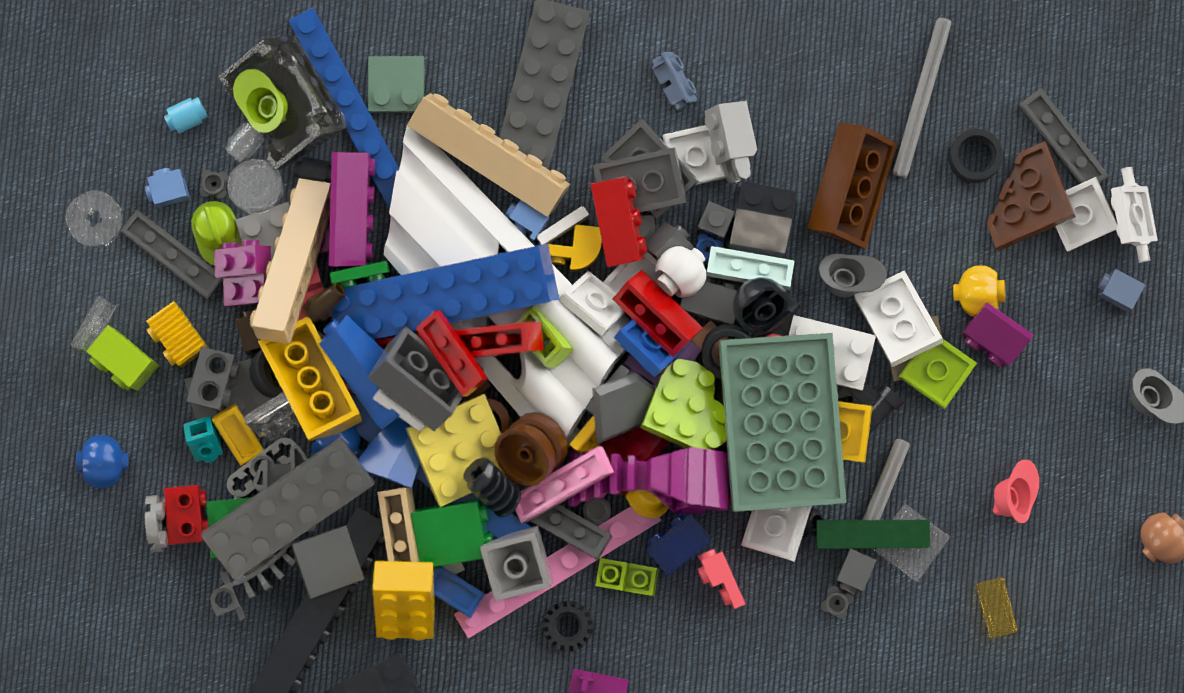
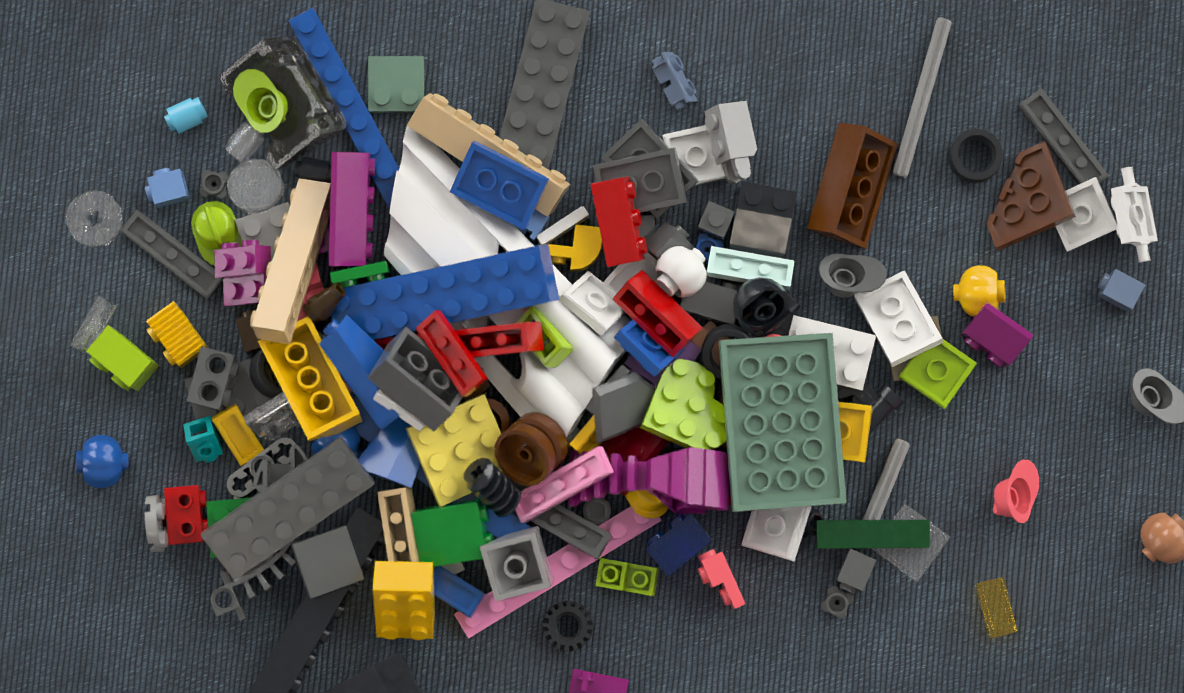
none -> blue plate [450,141,550,230]

